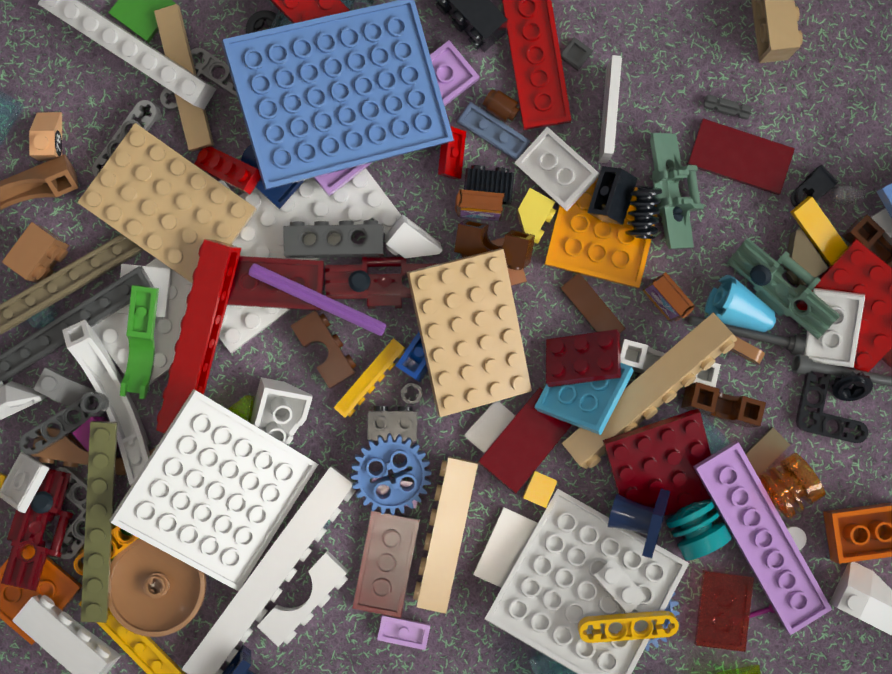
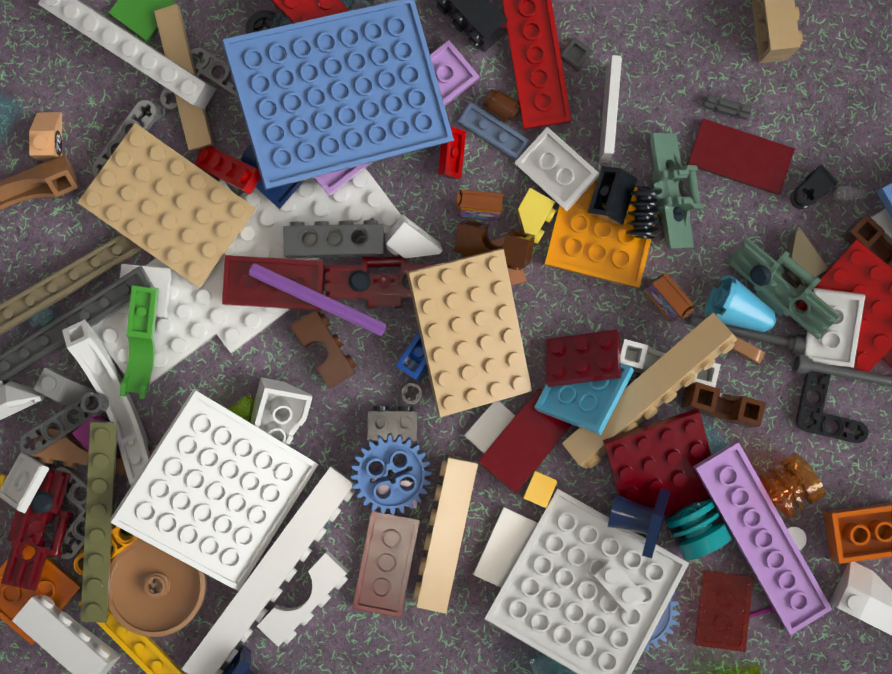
medium nougat brick [2,222,70,283] -> none
red brick [156,239,241,433] -> none
yellow piece [334,338,405,418] -> none
lavender plate [377,615,431,650] -> none
black brick [464,165,515,205] -> none
reddish brown tile [560,273,626,333] -> none
yellow beam [577,610,679,643] -> none
dark tan tile [745,427,790,477] -> none
yellow tile [790,196,848,267] -> none
black gear [831,371,873,401] -> none

